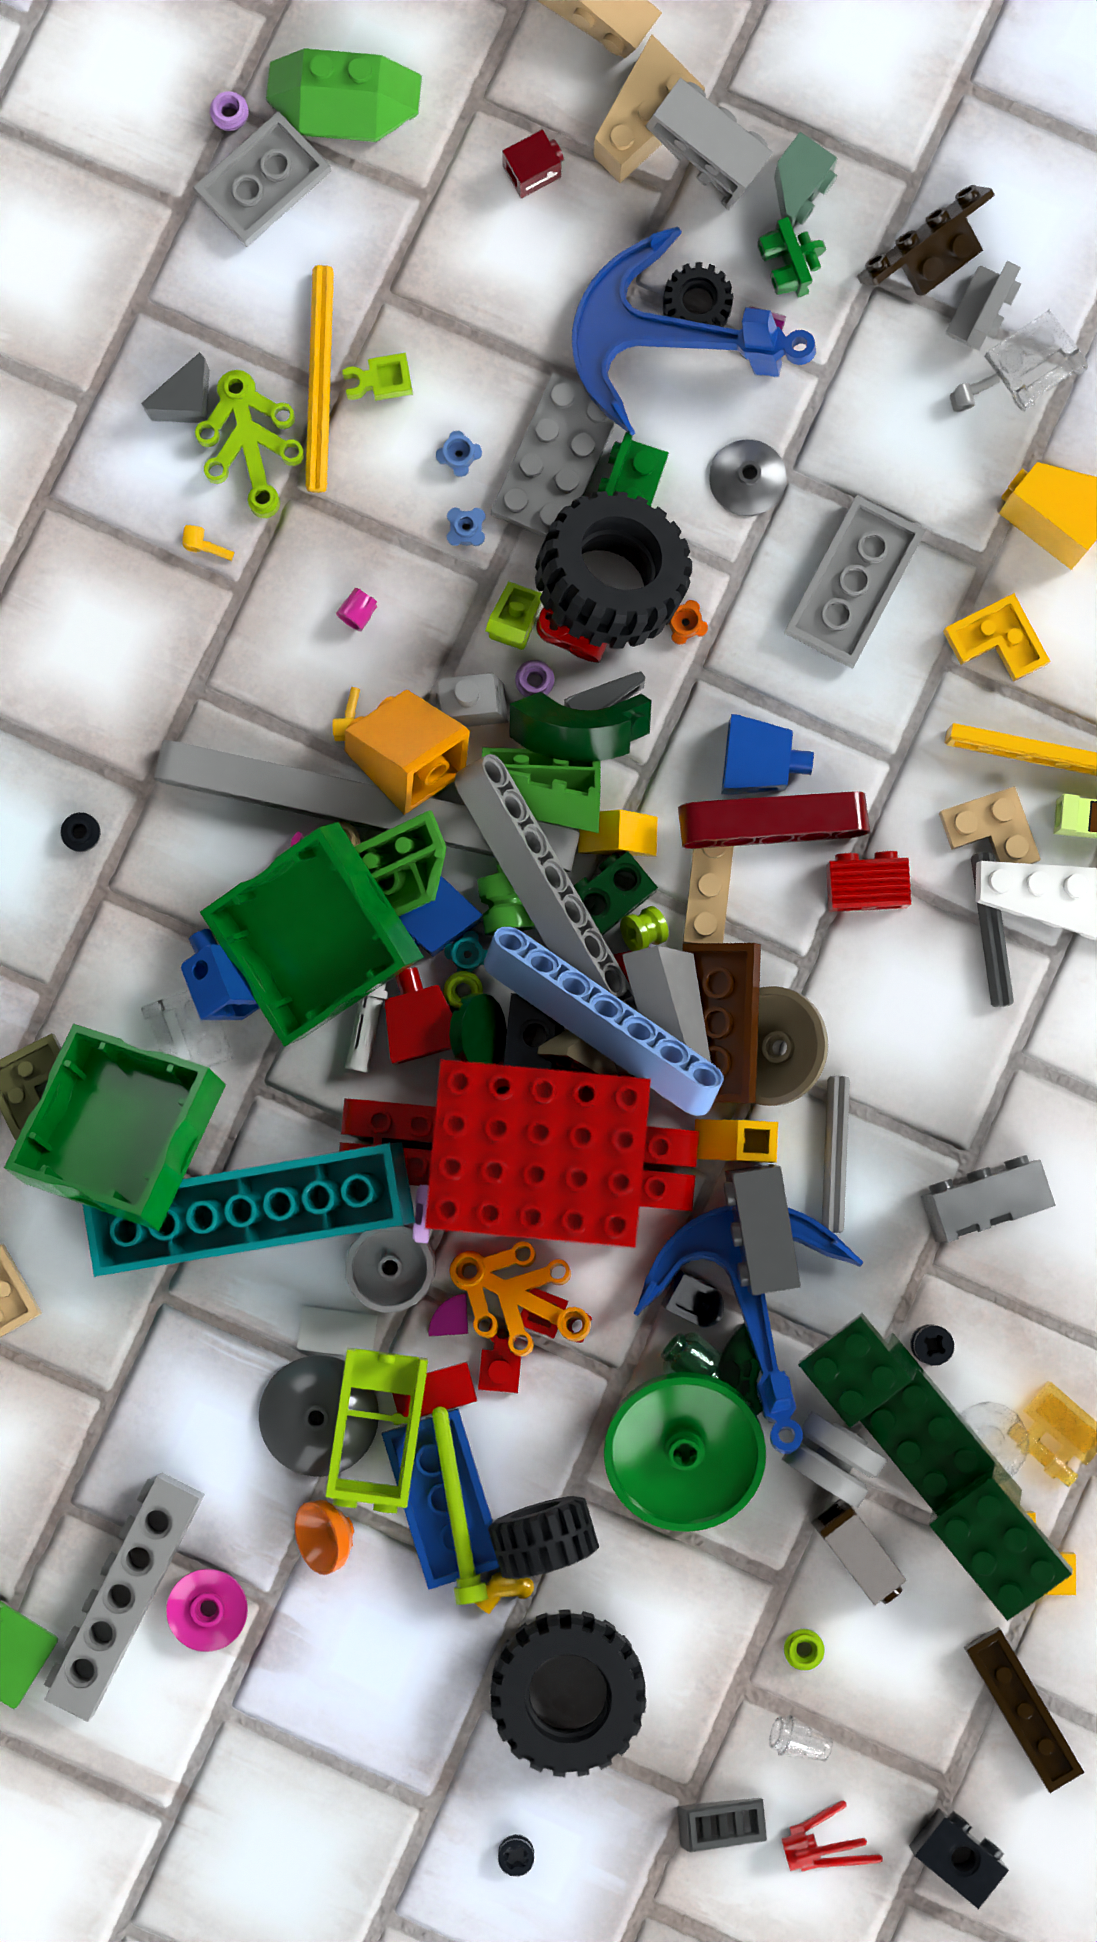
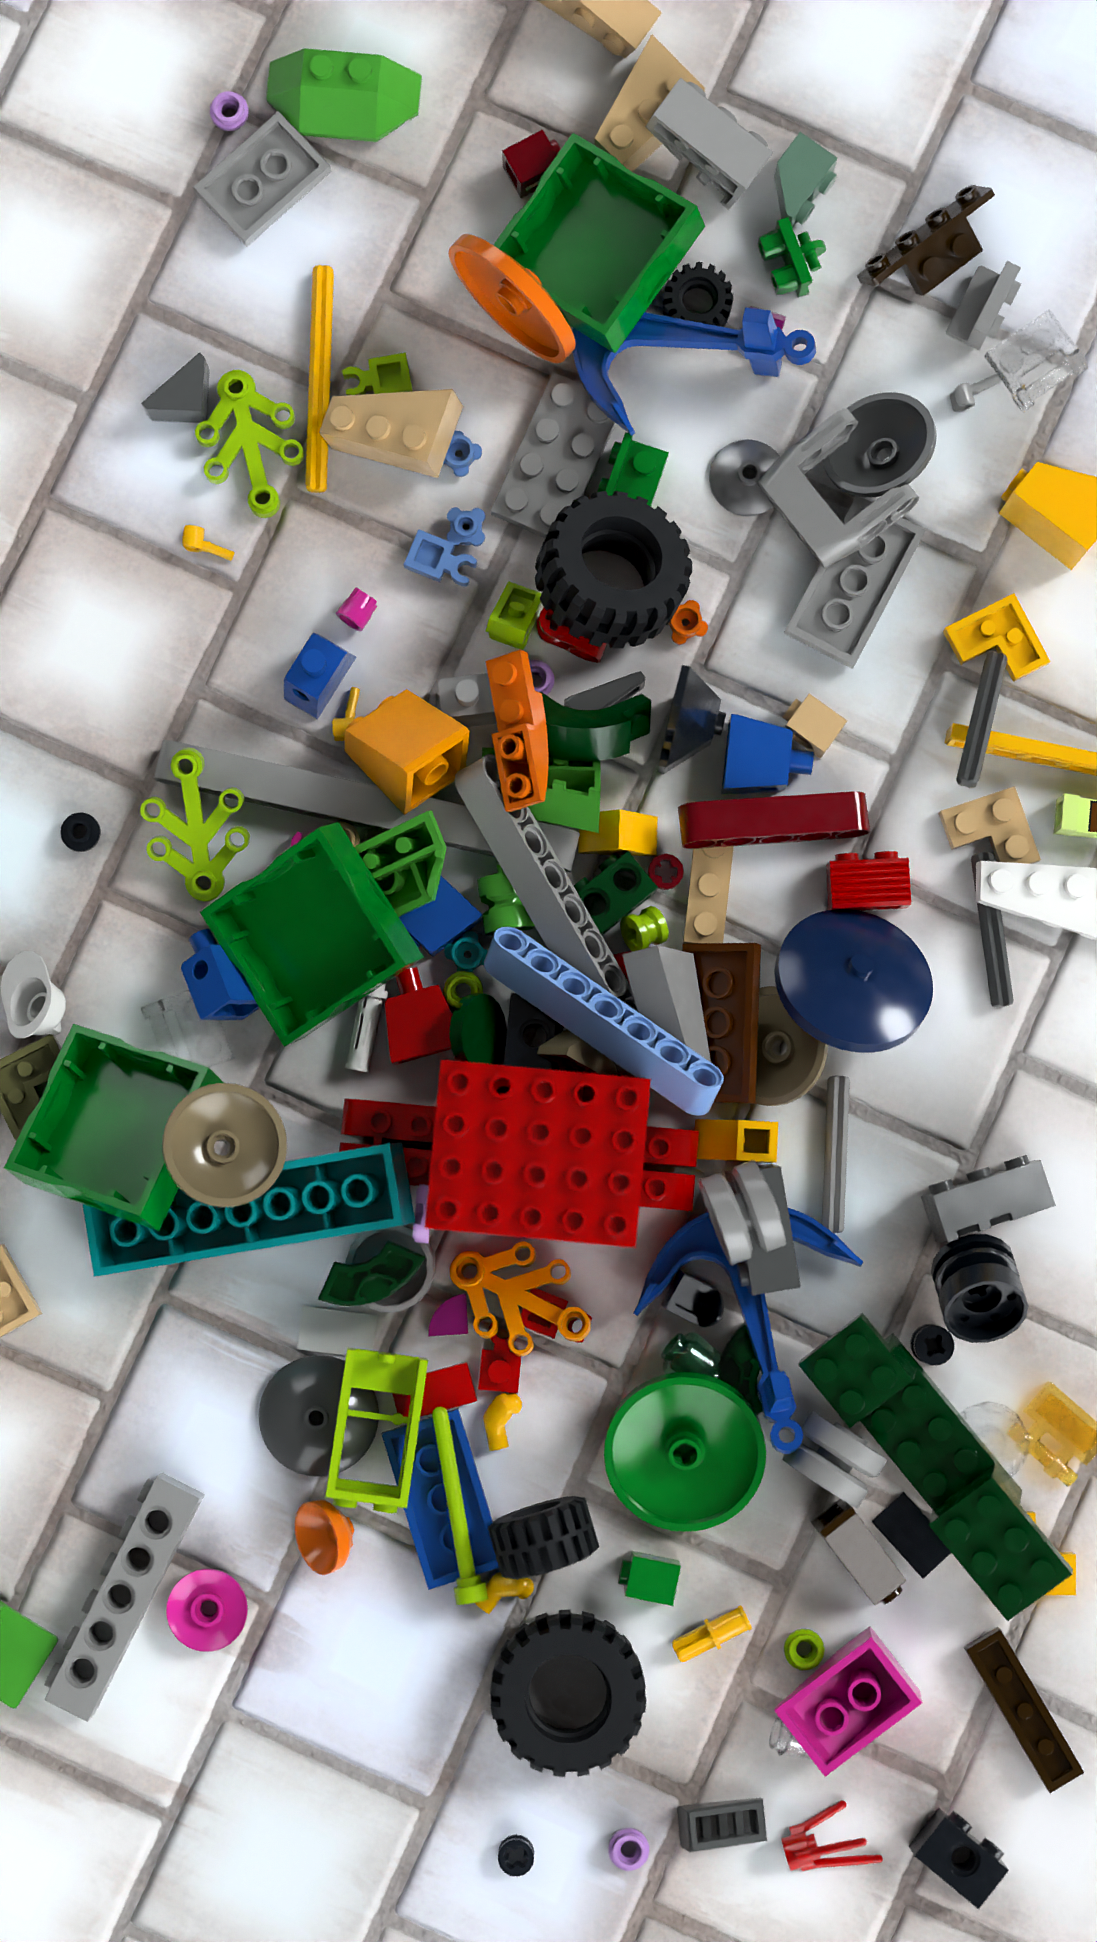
none -> white piece [0,951,66,1039]
none -> lime plant [140,747,250,901]
none -> dark tan dish [162,1083,287,1207]
none -> blue torso [284,632,356,720]
none -> dark green tile [318,1240,426,1306]
none -> tan wedge [319,389,463,478]
none -> medium blue plate [404,529,477,587]
none -> orange dish [448,234,576,363]
none -> yellow arm [483,1393,522,1451]
none -> orange slope [485,650,548,812]
none -> green tile [493,133,705,353]
none -> lavender plate [608,1828,649,1871]
none -> green brick [618,1551,681,1606]
none -> dark red bush [648,854,684,890]
none -> black wedge [657,665,726,774]
none -> yellow axle [672,1605,753,1662]
none -> light grey wheel [698,1160,786,1265]
none -> light grey connector [757,408,919,568]
none -> dark blue dish [774,909,933,1053]
none -> dark pink slope [774,1626,923,1777]
none -> tan brick [782,693,847,759]
none -> dark grey dish [822,392,937,498]
none -> black sticker [872,1492,951,1579]
none -> black wheel [931,1234,1029,1343]
none -> dark grey axle [956,651,1008,788]

